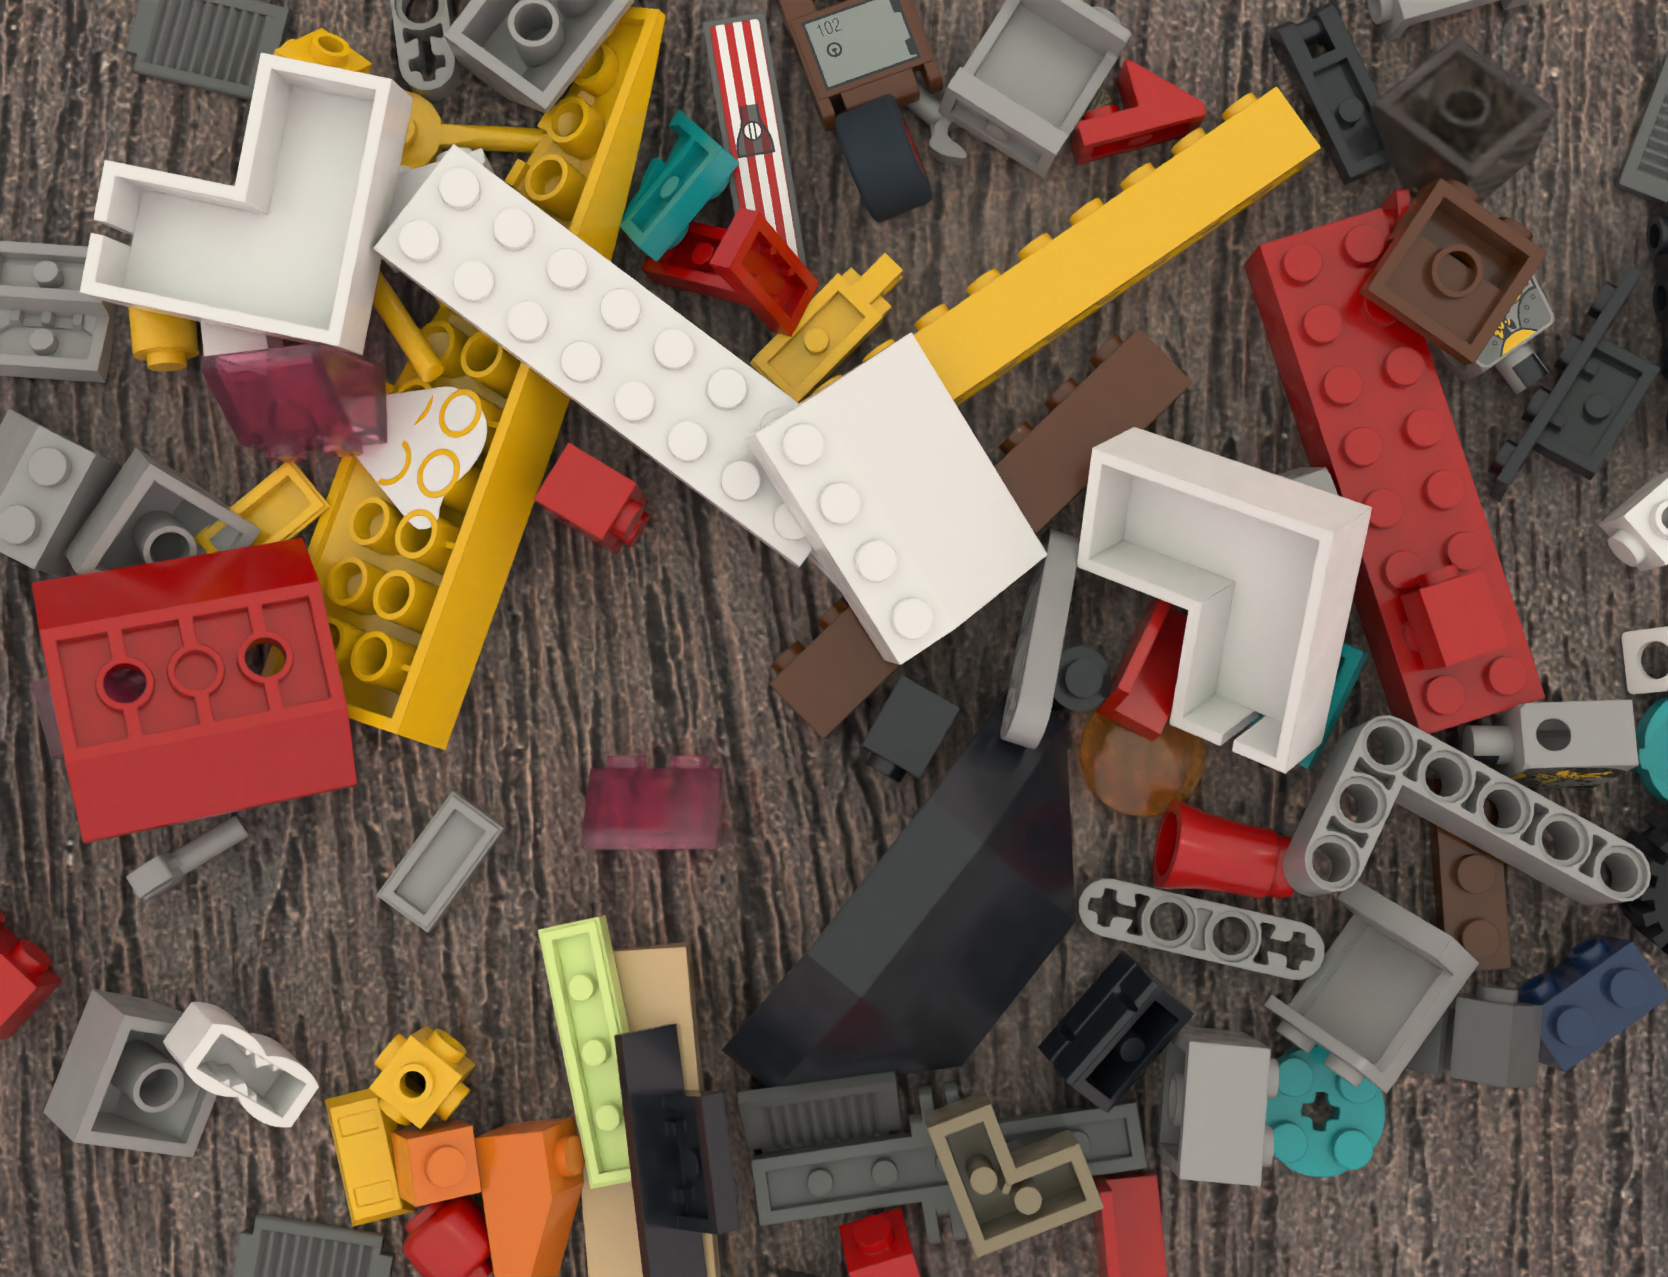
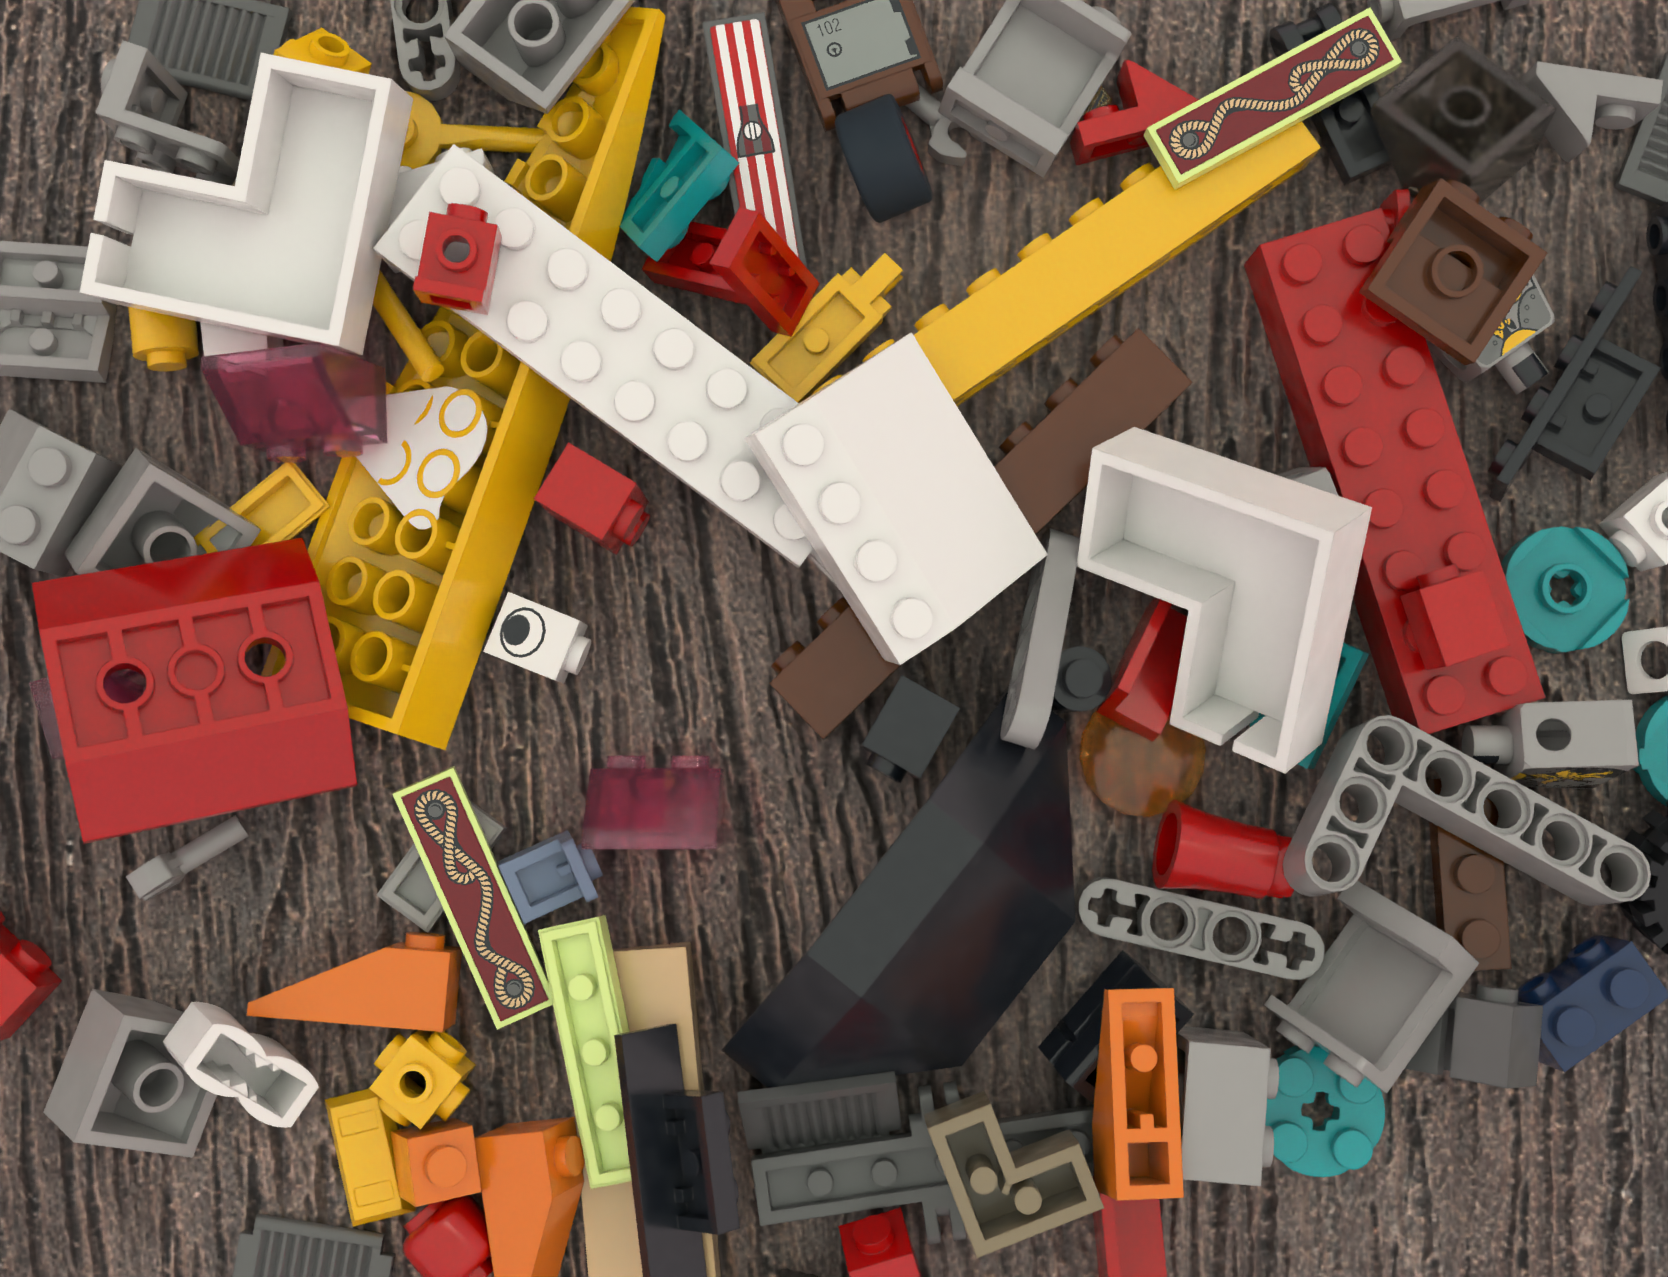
none -> light grey bracket [96,40,240,186]
none -> orange slope [246,932,462,1032]
none -> tile [392,766,553,1030]
none -> red brick [413,203,502,315]
none -> white brick [483,592,591,684]
none -> sand blue bracket [497,830,603,924]
none -> orange slope [1092,988,1184,1201]
none -> tile [1143,7,1402,190]
none -> teal plate [1501,526,1630,654]
none -> light grey slope [1514,61,1663,162]

